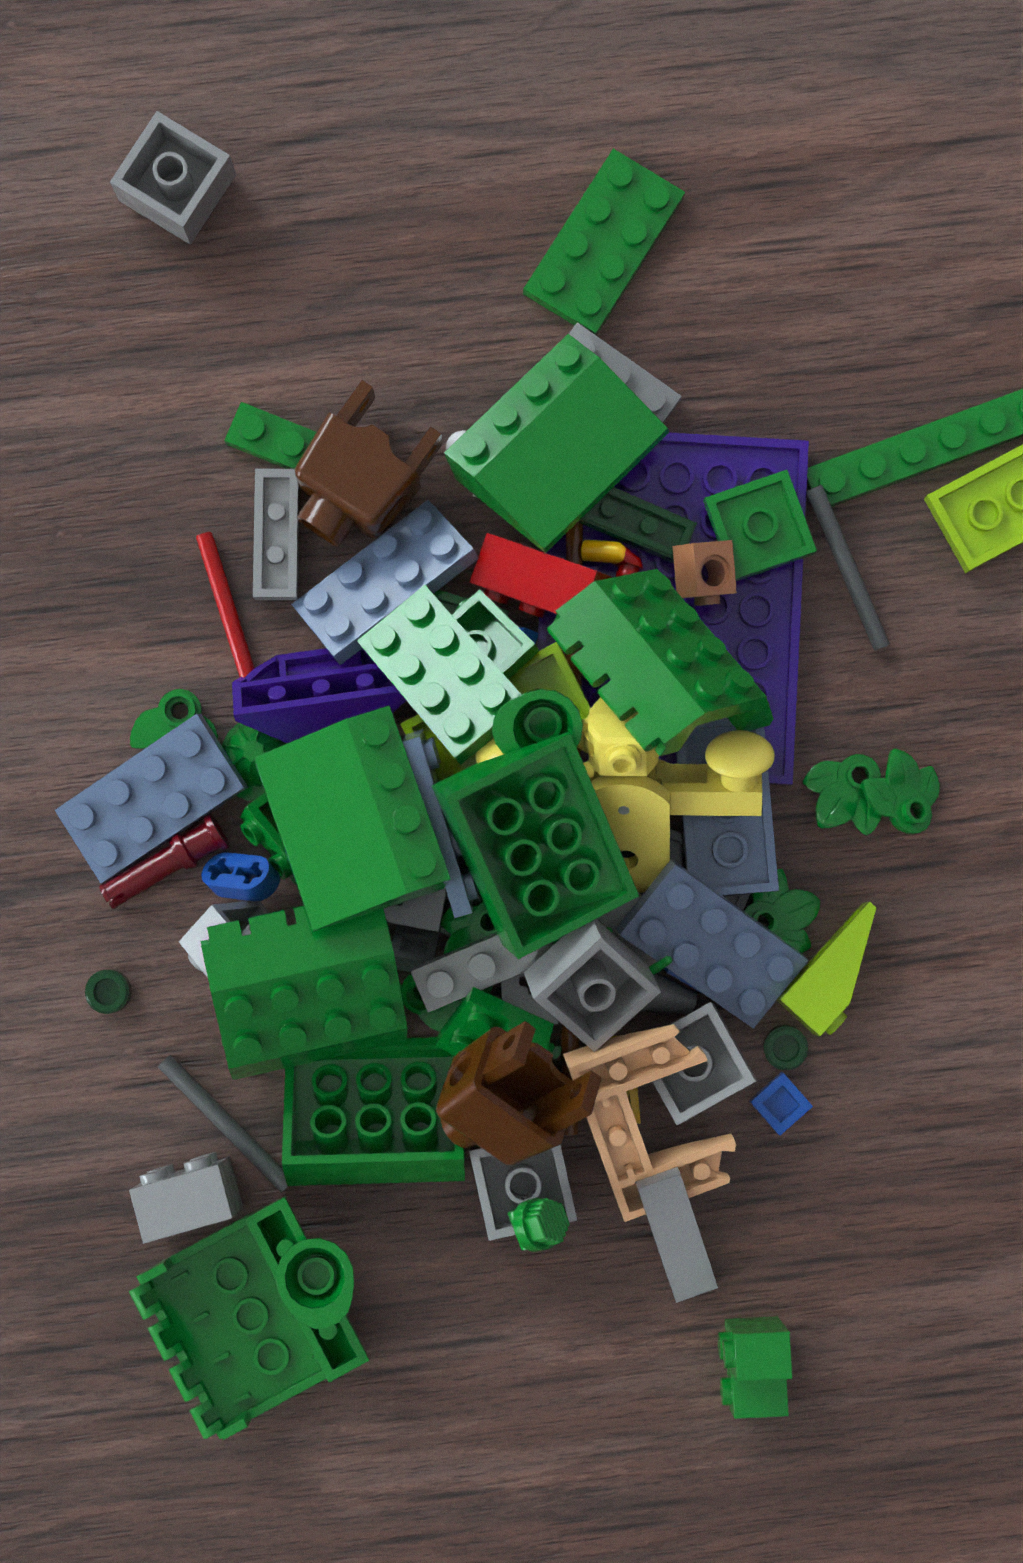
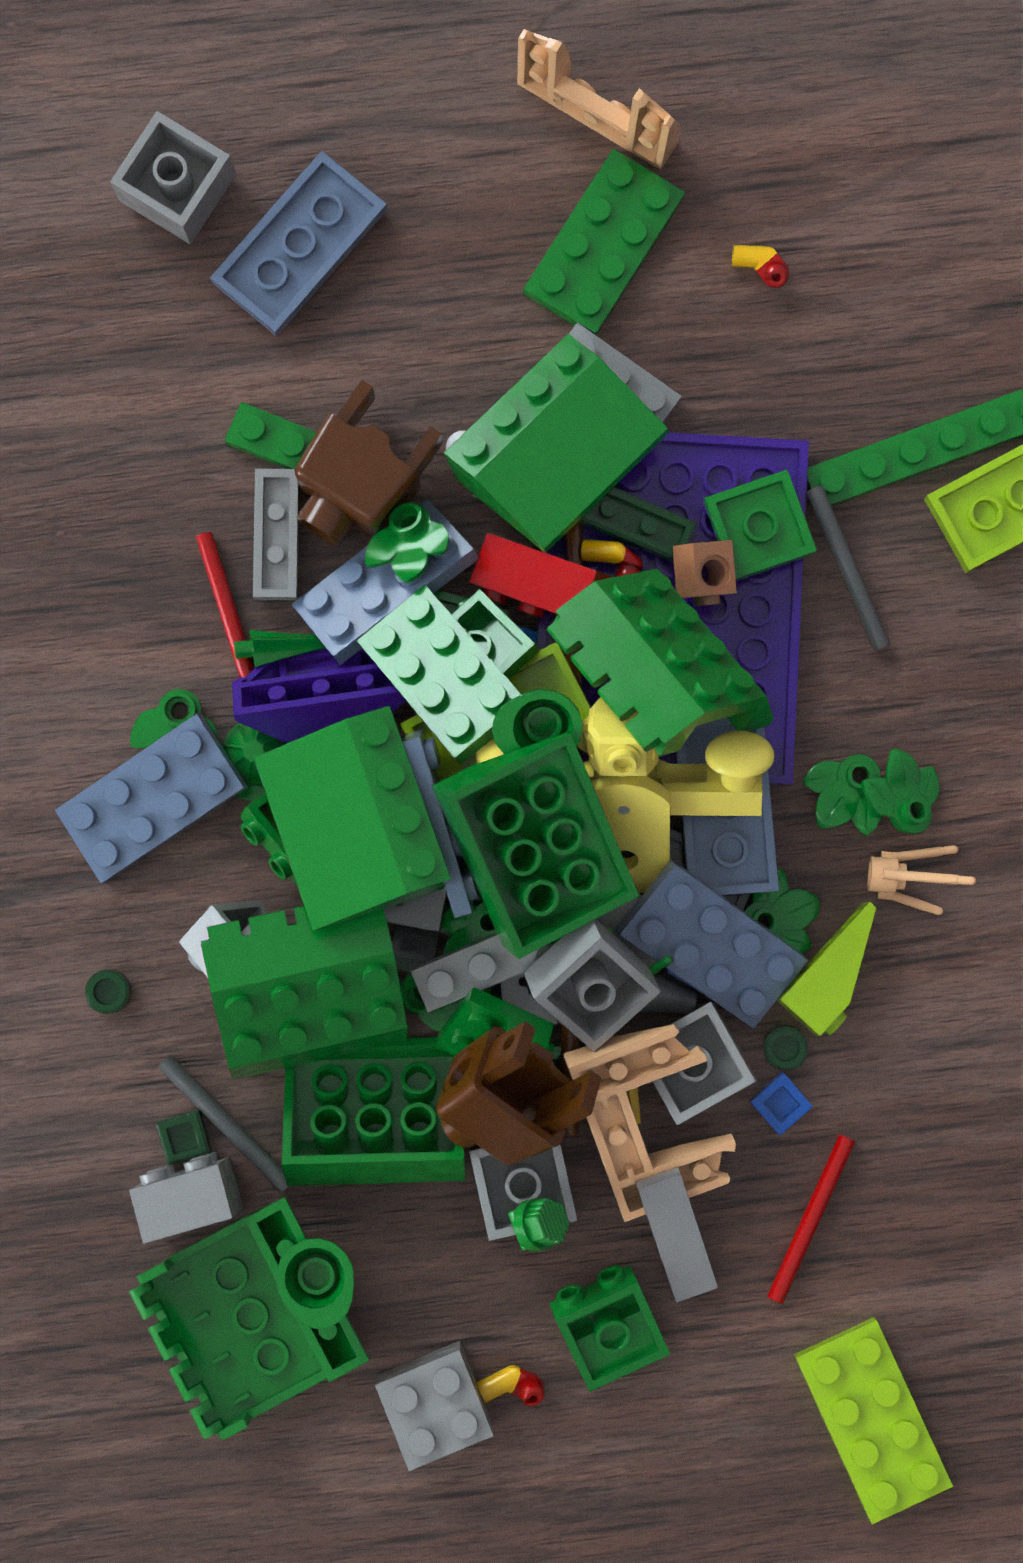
dark red pin [99,813,230,909] -> none
blue beam [201,852,280,902] -> none
green brick [718,1316,792,1419] -> none
none -> dark green tile [155,1109,212,1165]
none -> sand blue plate [210,151,388,337]
none -> green piece [234,630,326,667]
none -> green plate [365,502,449,583]
none -> light grey brick [375,1341,494,1471]
none -> arm [476,1365,545,1407]
none -> light nougat wedge [517,29,680,170]
none -> green plate [549,1265,670,1392]
none -> arm [732,245,789,288]
none -> red bar [767,1134,856,1304]
none -> lime plate [794,1317,953,1525]
none -> light nougat plant [867,845,976,915]

